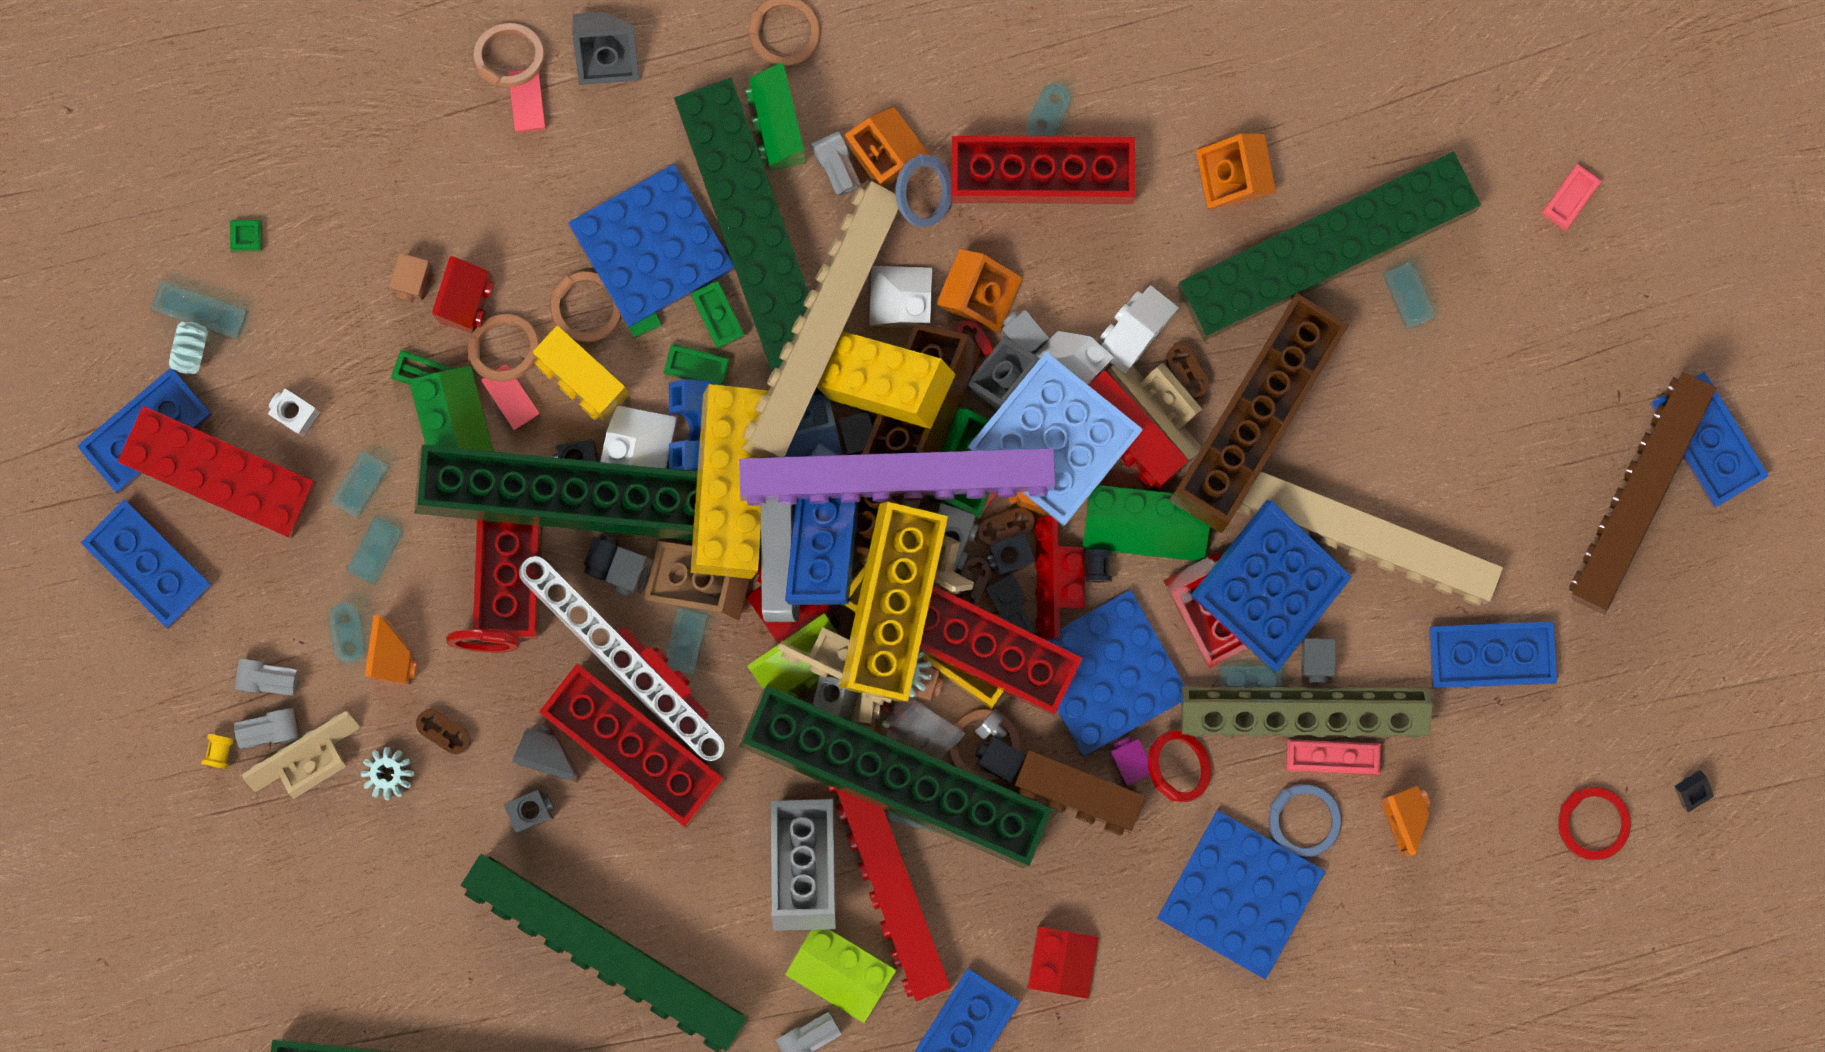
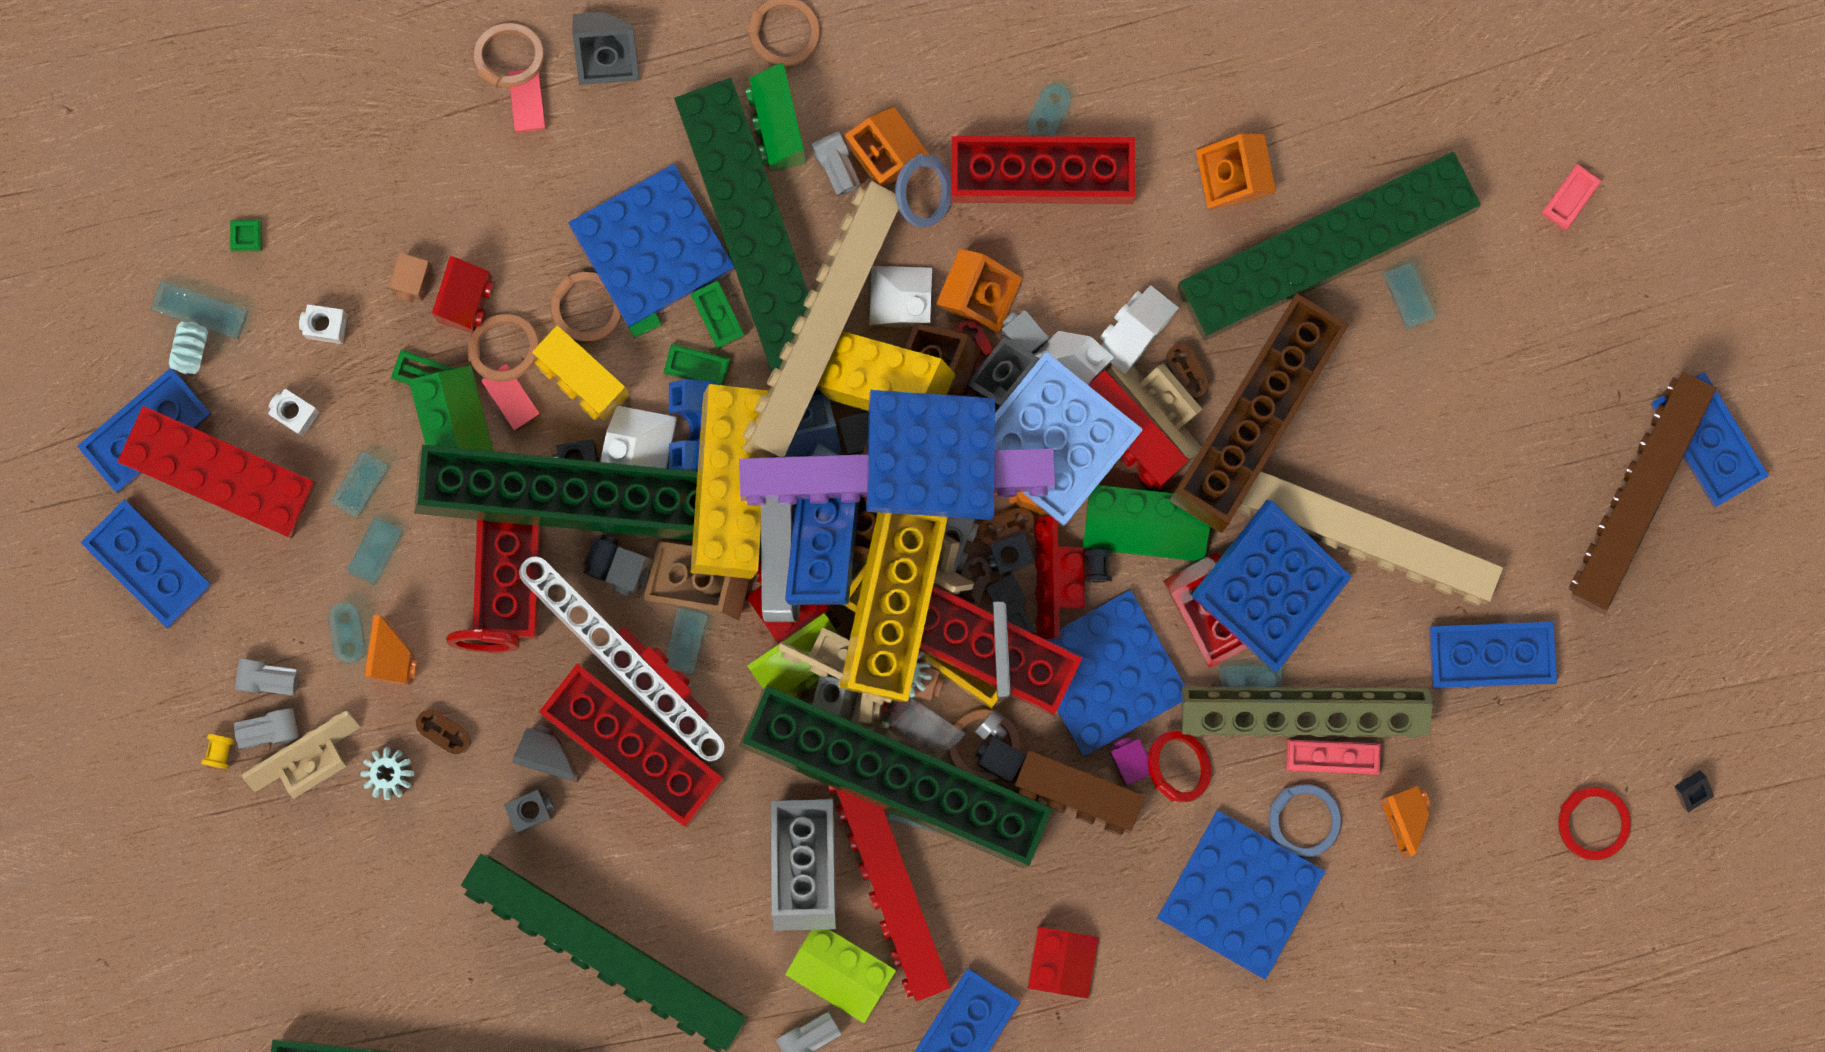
dark grey brick [1301,638,1336,683] -> none
none -> white brick [299,304,348,344]
none -> blue plate [866,390,995,520]
none -> light grey tile [993,602,1010,699]

